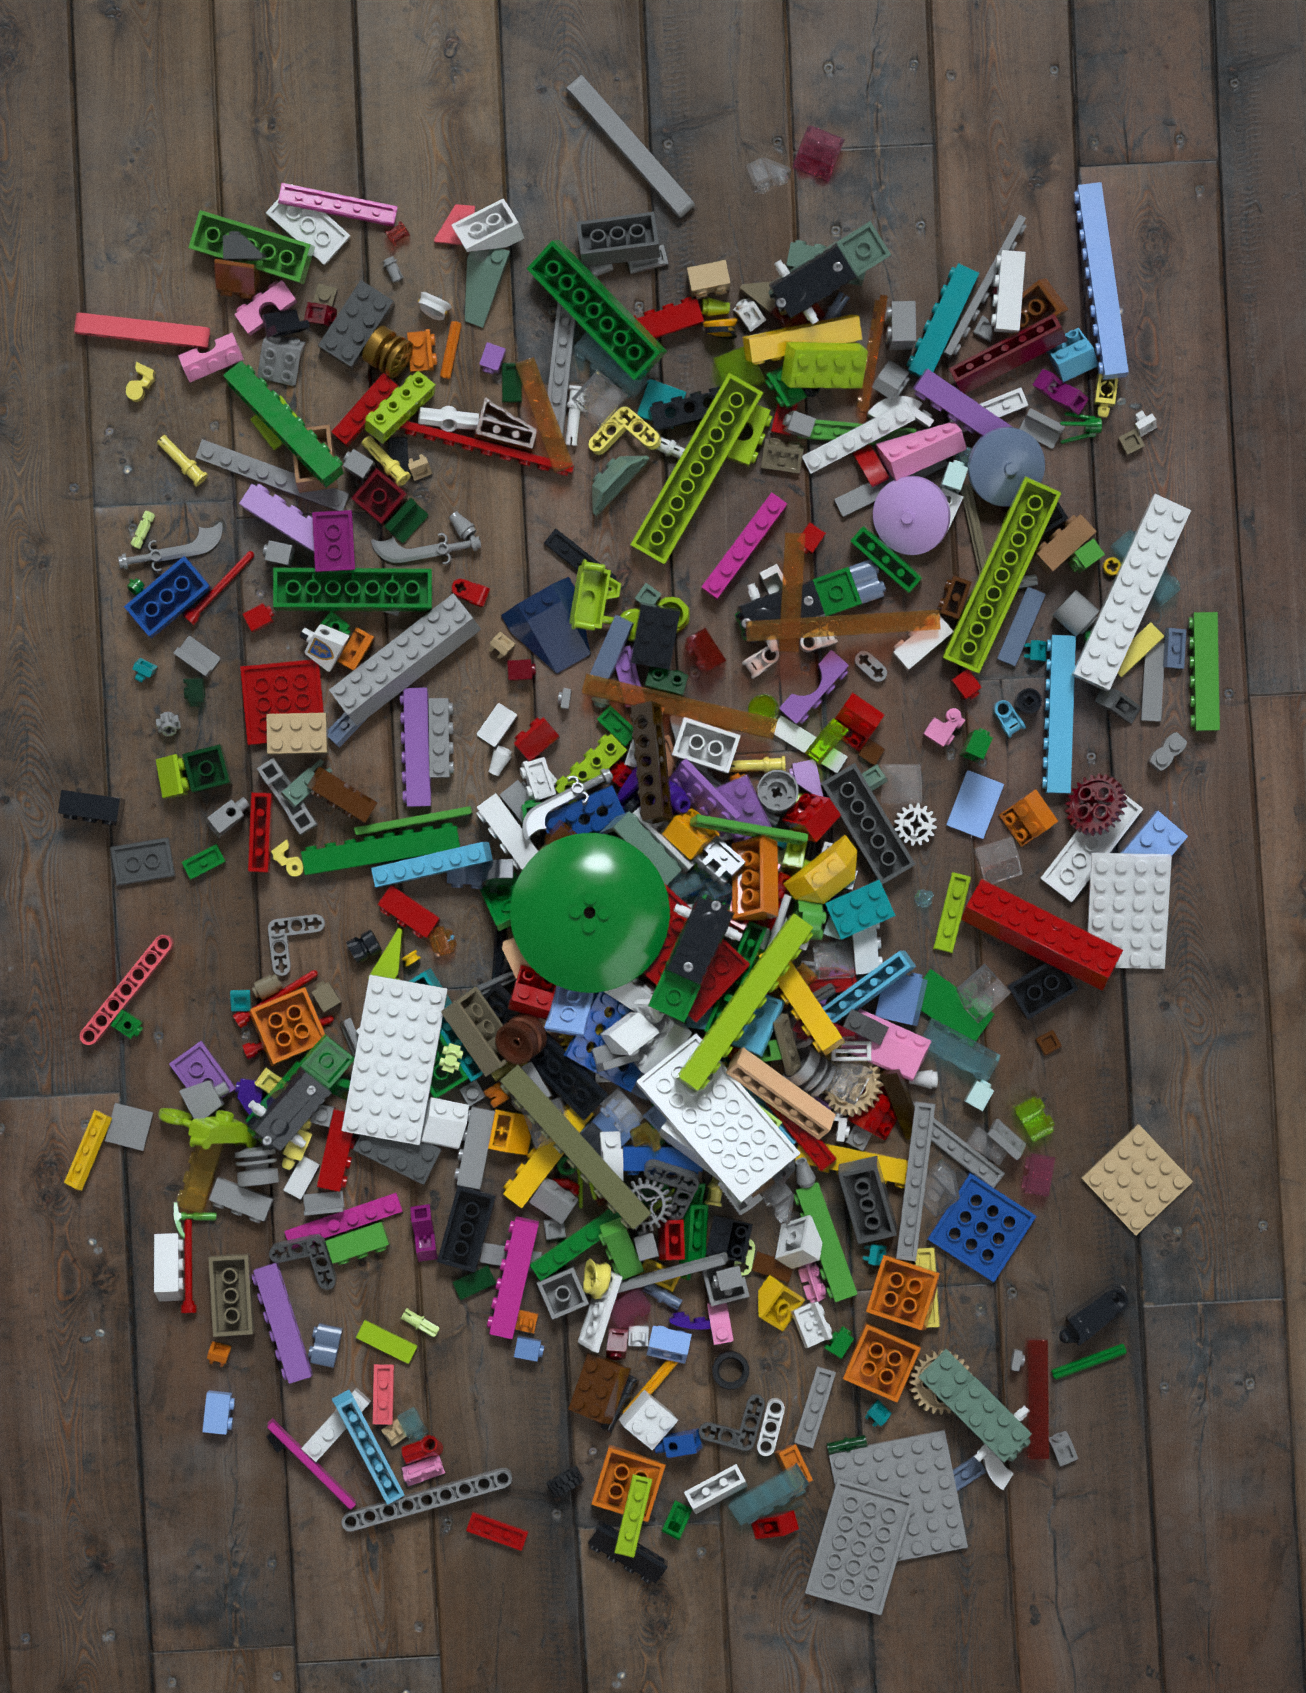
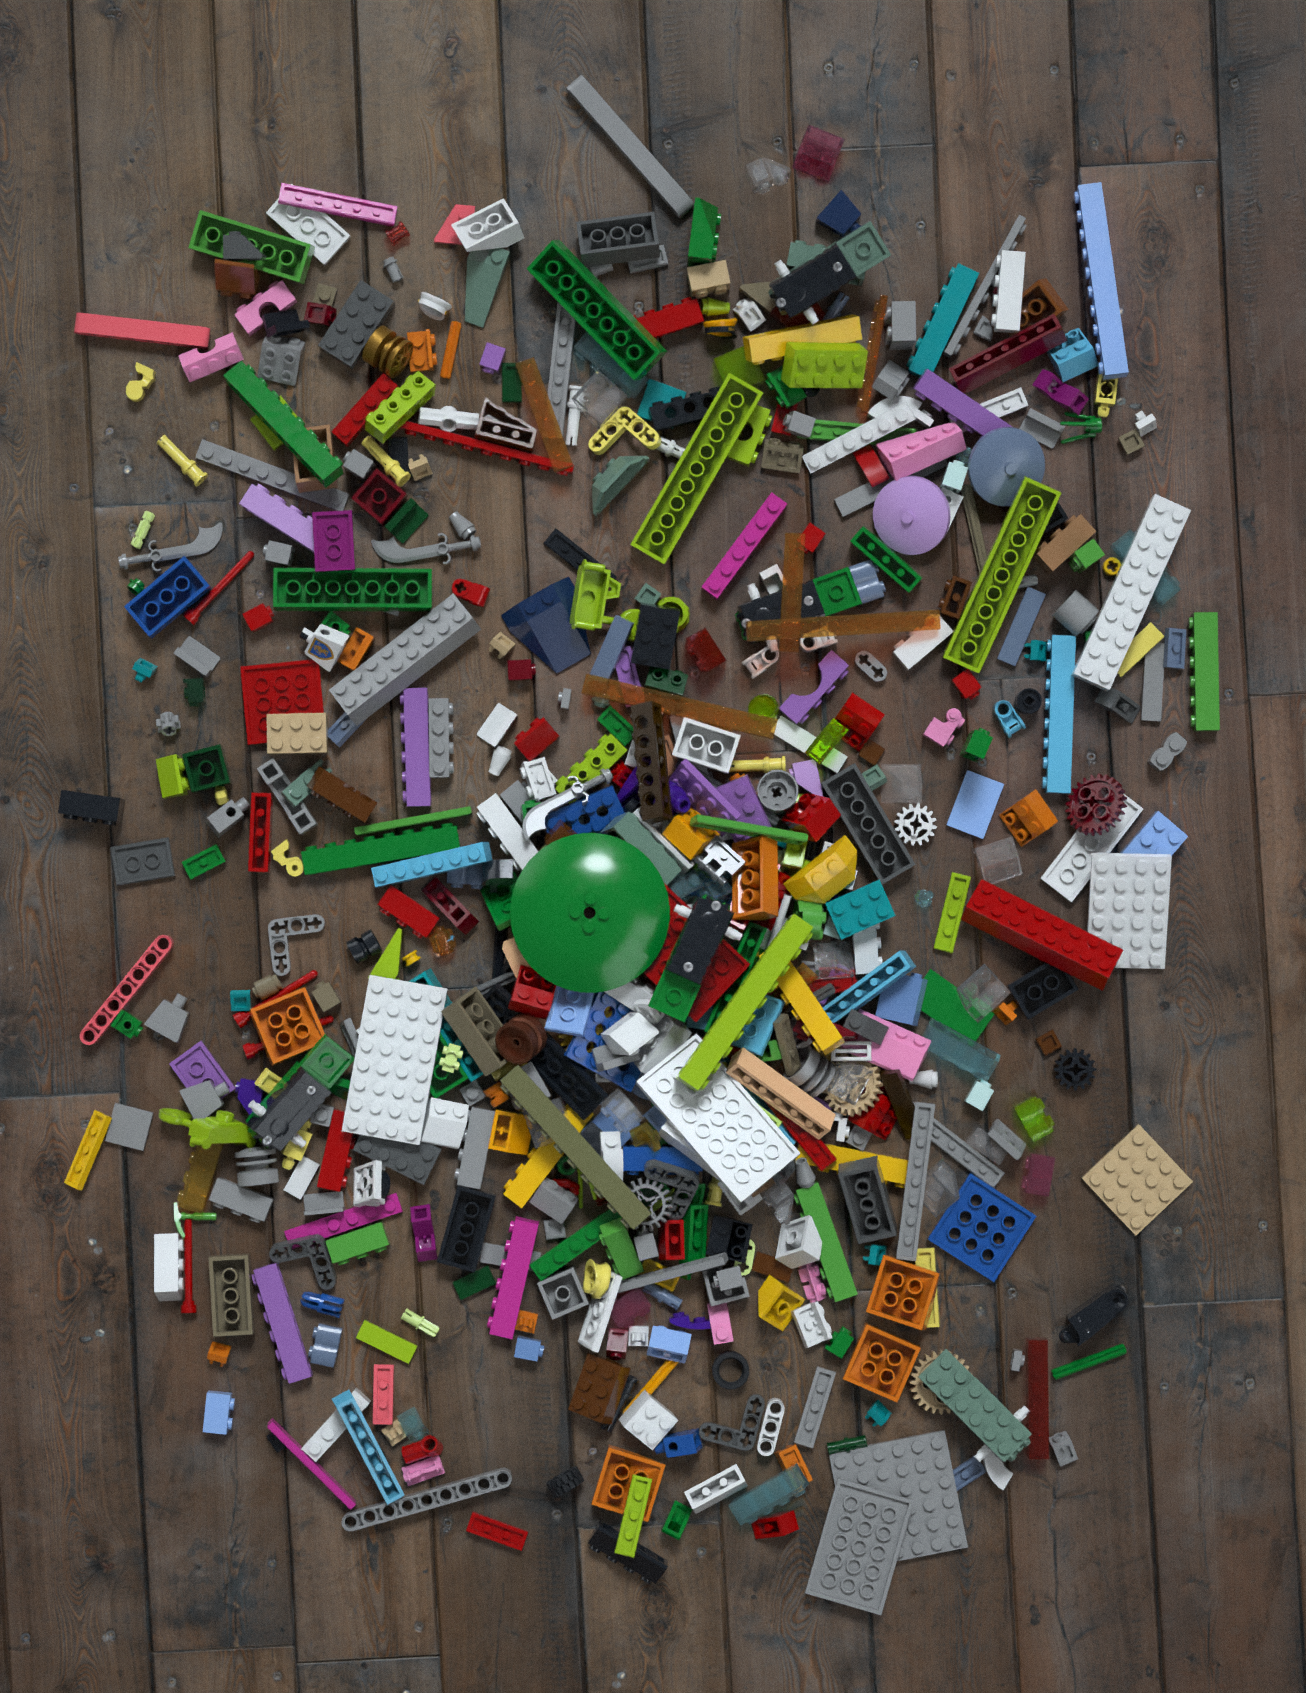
none -> light grey torso [144,993,190,1043]
none -> light yellow tile [215,786,229,806]
none -> blue arm [300,1292,345,1318]
none -> white piece [353,1160,391,1207]
none -> dark red slope [422,877,480,935]
none -> green slope [687,197,721,267]
none -> dark blue torso [816,190,861,238]
none -> orange tile [992,1000,1018,1025]
none -> black gear [1053,1048,1097,1091]

